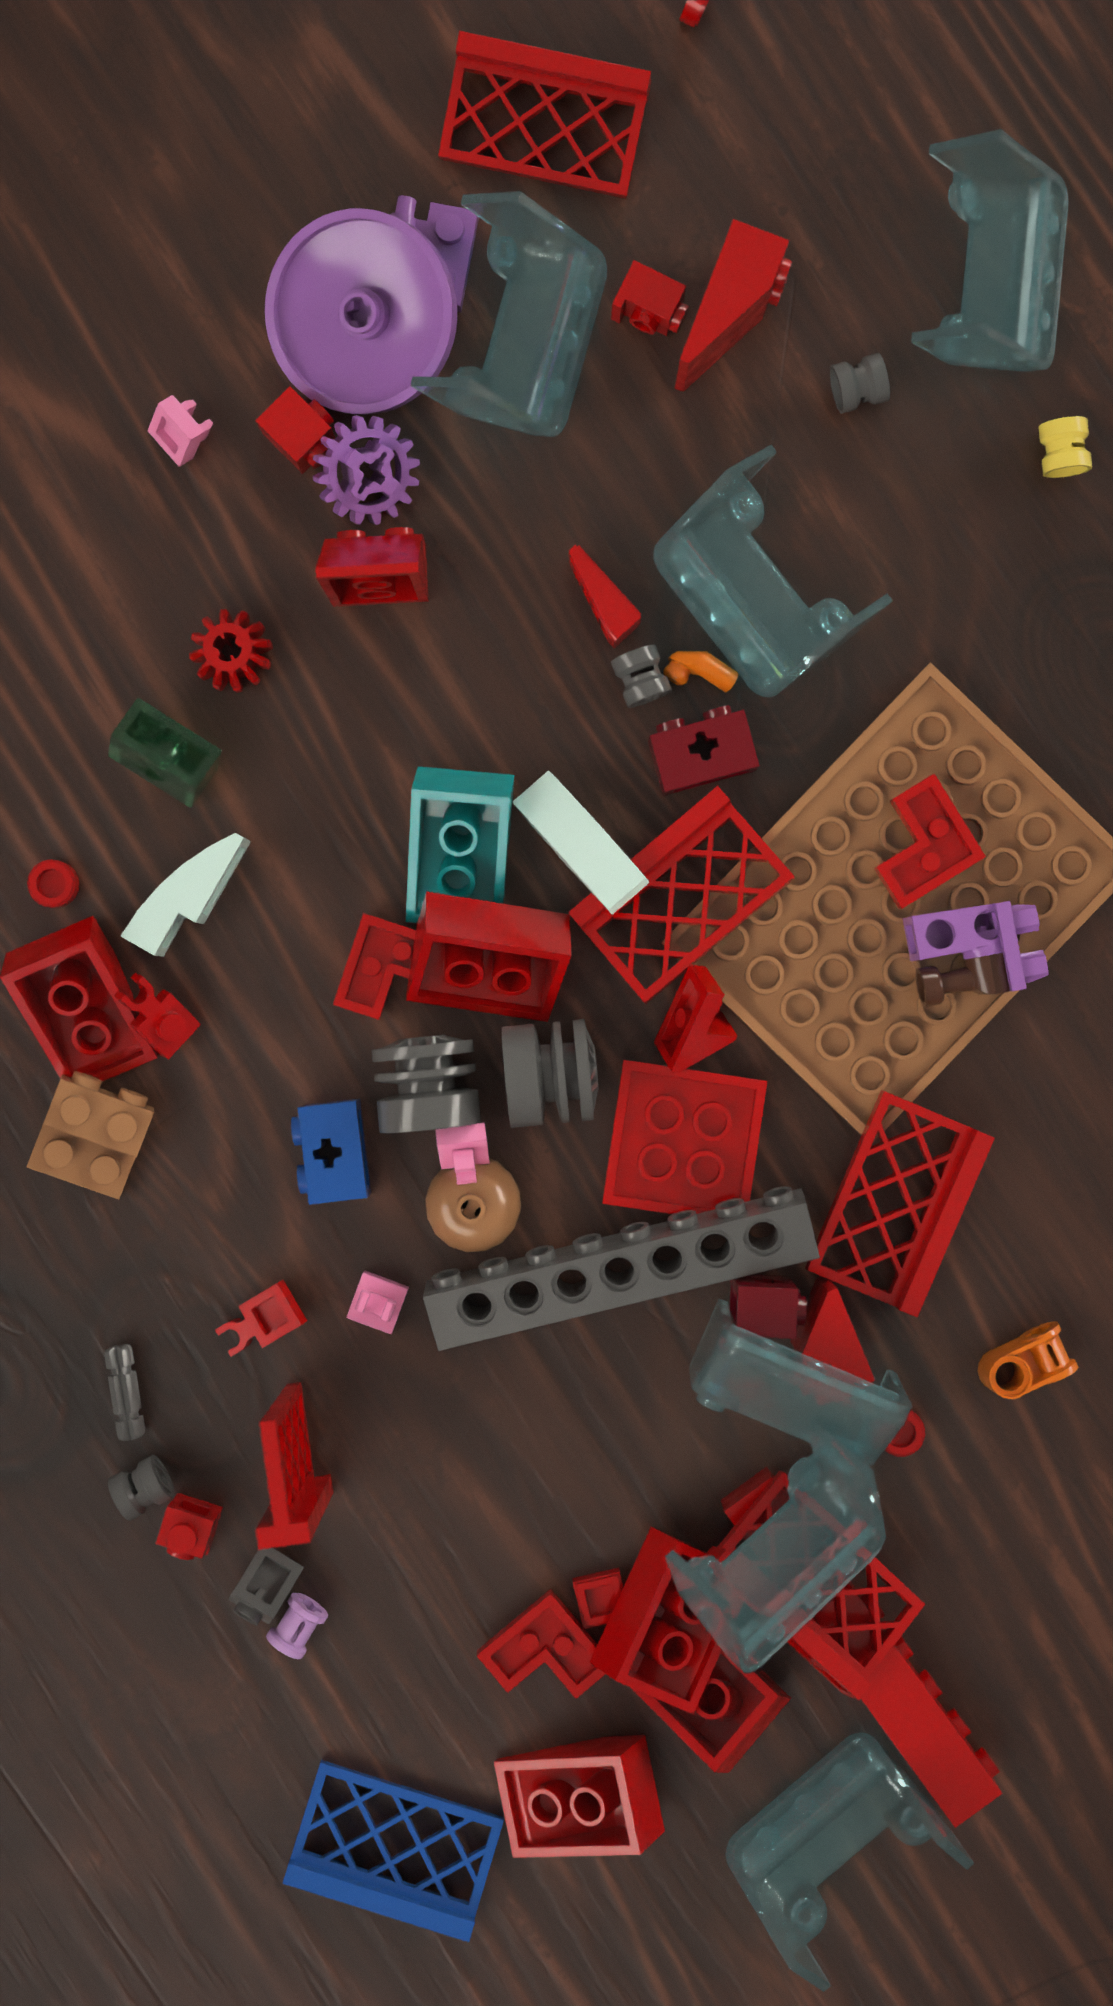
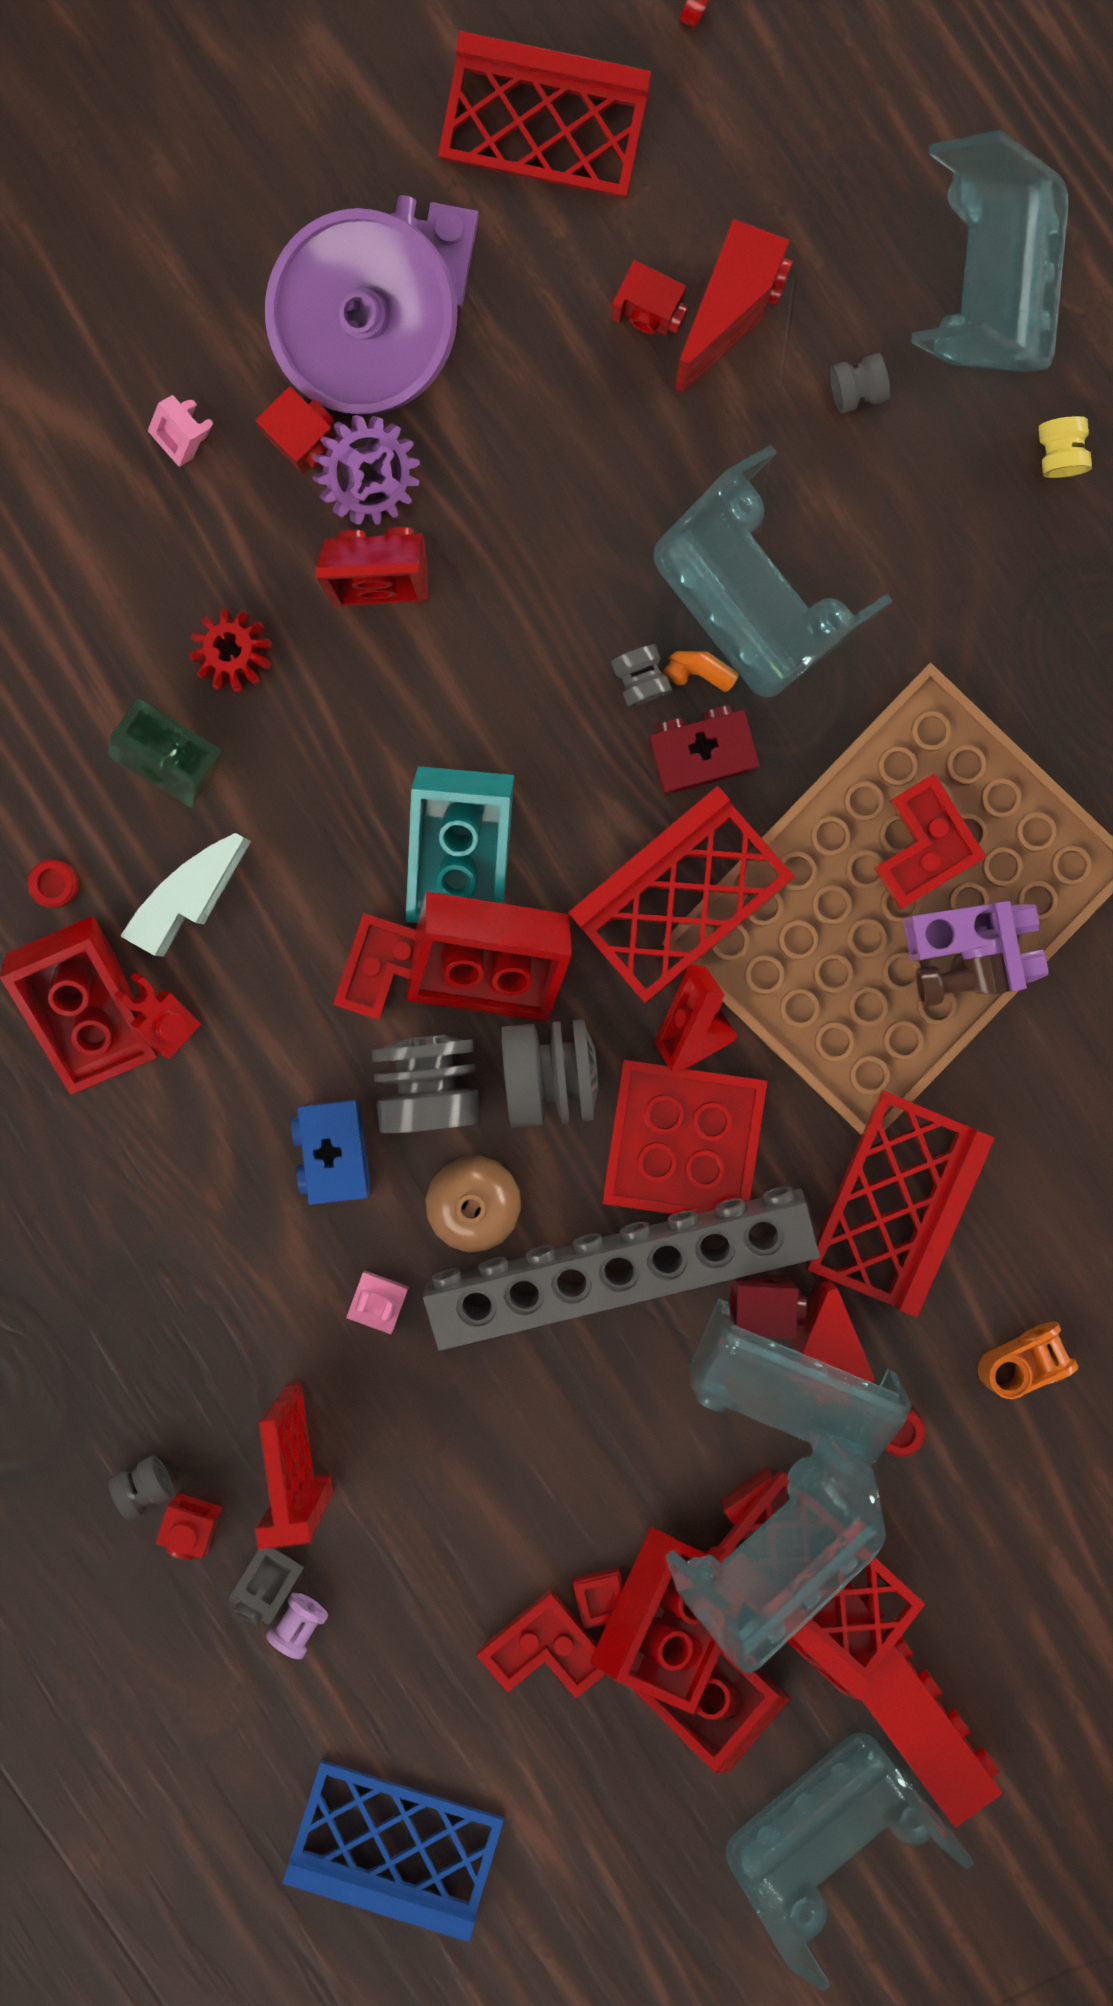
medium nougat plate [27,1071,154,1200] -> none
dark grey axle [104,1344,145,1441] -> none
red plate [215,1279,307,1357] -> none
clear light blue windscreen [410,191,607,437] -> none
bright pink tile [436,1123,490,1185] -> none
red slope [494,1735,665,1858] -> none
light aqua slope [512,770,650,915] -> none
red slope [568,544,642,649] -> none

